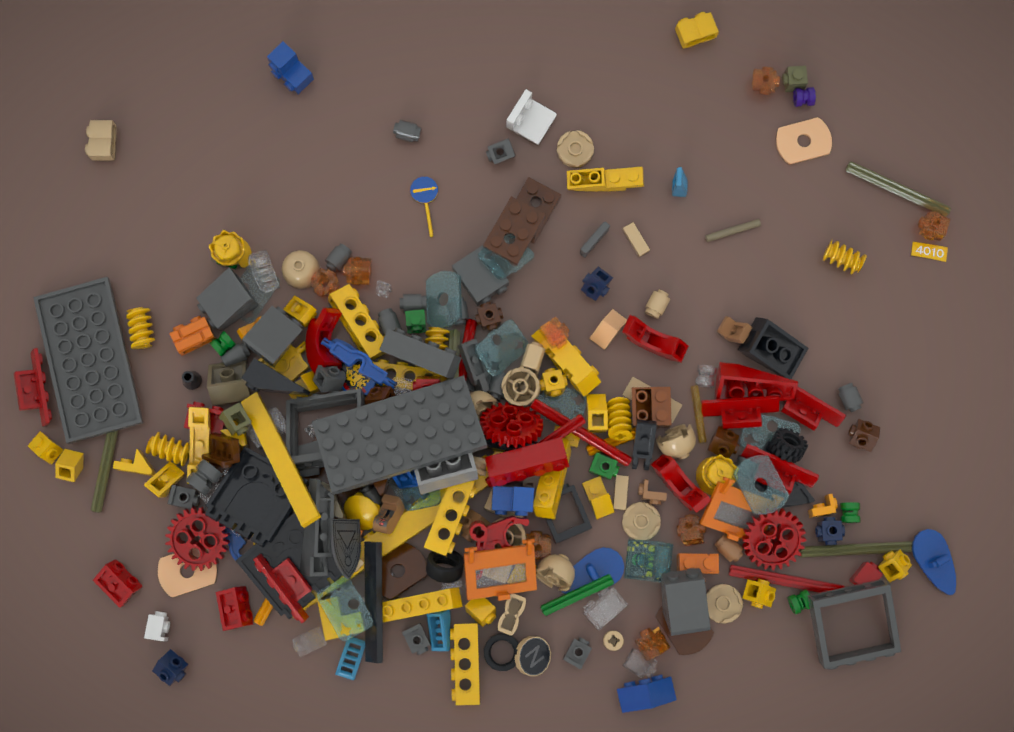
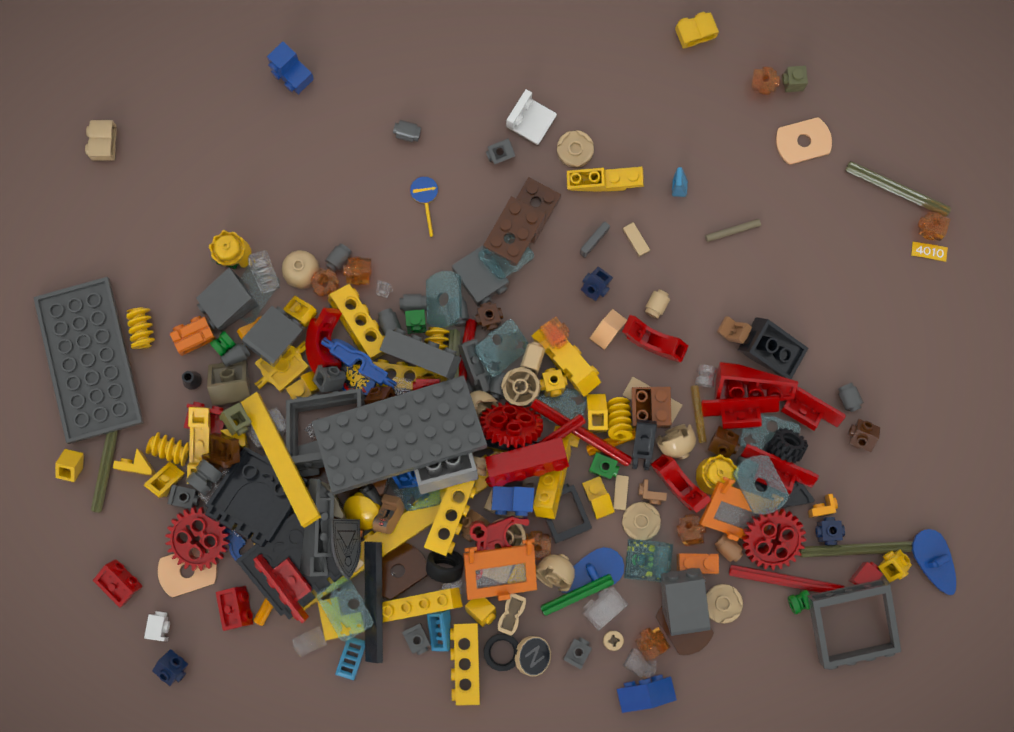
red bracket [14,348,52,427] -> none
yellow bracket [28,431,63,464] -> none
black slope [242,358,311,396] -> none
yellow brick [742,579,776,609] -> none
dark purple wheel [793,87,816,107] -> none
yellow piece [823,240,867,275] -> none
green wheel [840,502,861,523] -> none

